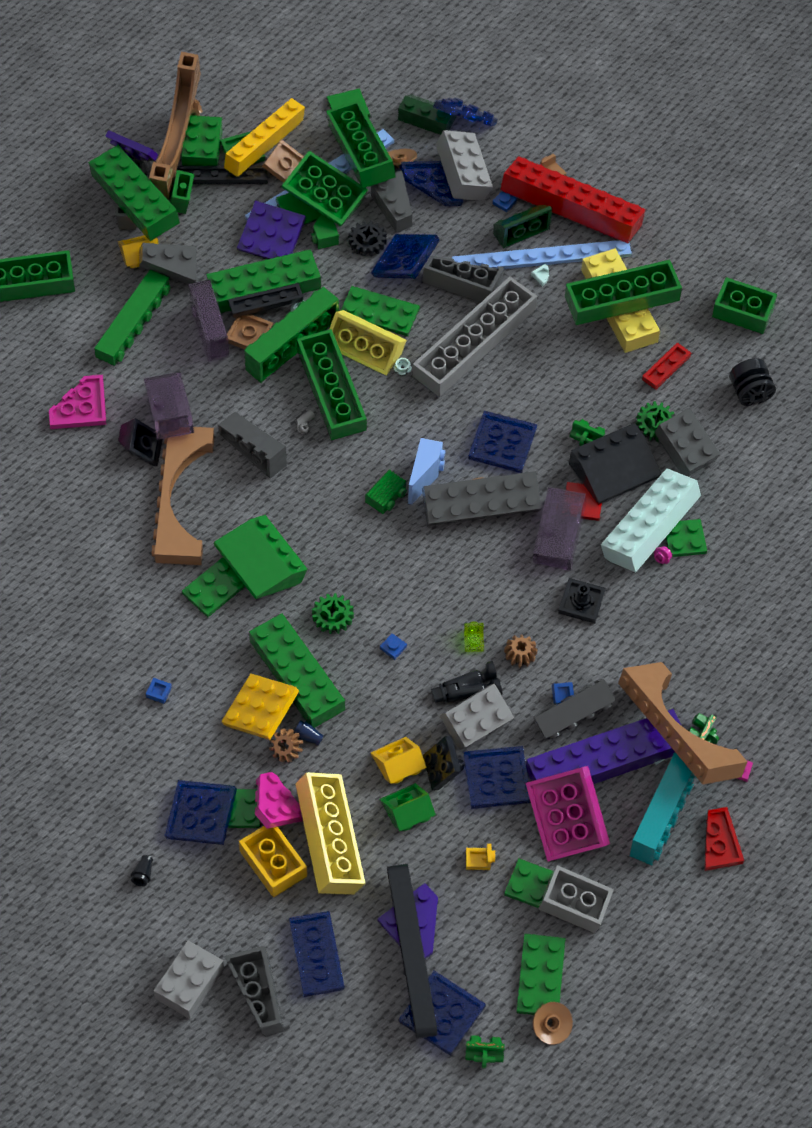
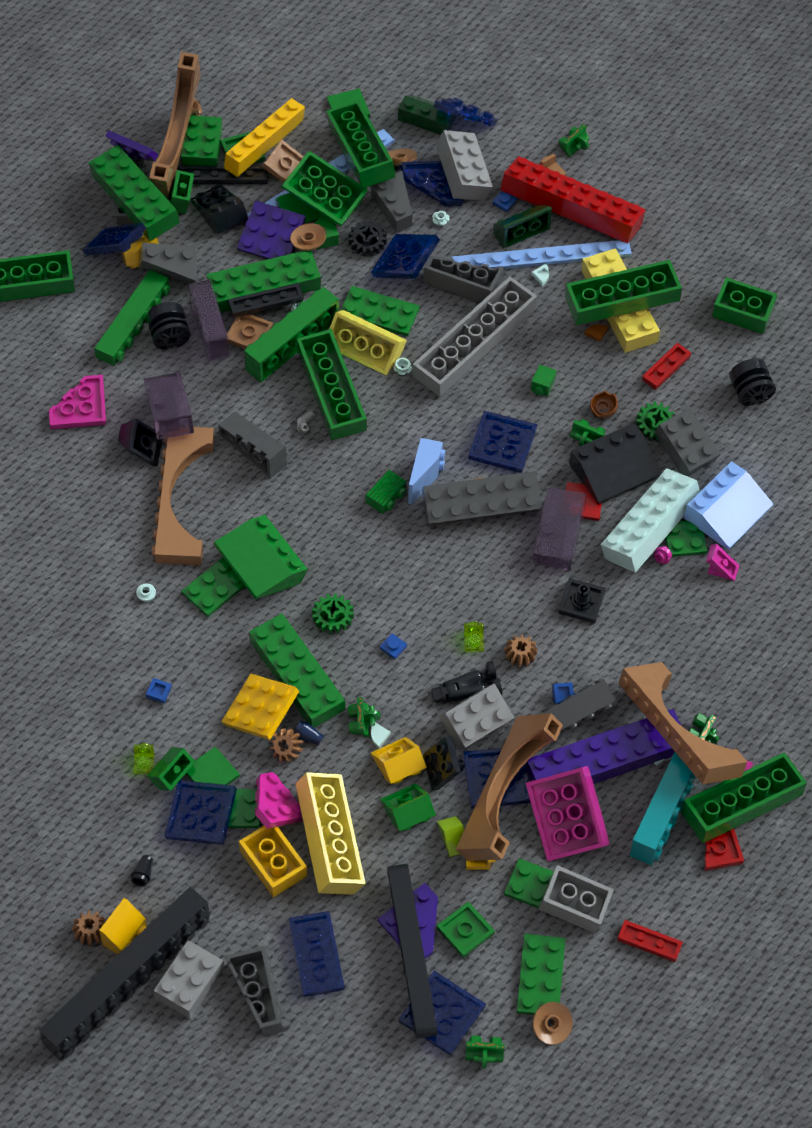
none -> black brick [39,886,210,1061]
none -> medium nougat gear [72,910,105,947]
none -> clear blue plate [82,223,146,255]
none -> yellow slope [99,898,147,955]
none -> clear neon green bracket [133,743,155,774]
none -> light aqua plate [136,584,156,602]
none -> black wheel [146,302,191,350]
none -> green brick [147,747,195,791]
none -> green tile [186,747,240,799]
none -> black slope [190,184,248,234]
none -> medium nougat dish [291,223,326,251]
none -> green hips [348,697,381,737]
none -> light aqua tile [371,722,391,749]
none -> light aqua plate [432,211,449,226]
none -> lime slope [437,816,464,857]
none -> green plate [437,901,495,958]
none -> medium nougat arch [455,713,563,861]
none -> green brick [531,364,557,396]
none -> green hips [558,124,590,157]
none -> dark orange tile [584,324,609,342]
none -> dark orange hair [590,391,618,419]
none -> red plate [617,920,683,963]
none -> green brick [681,752,807,843]
none -> light blue slope [683,461,773,550]
none -> dark pink slope [706,544,740,581]

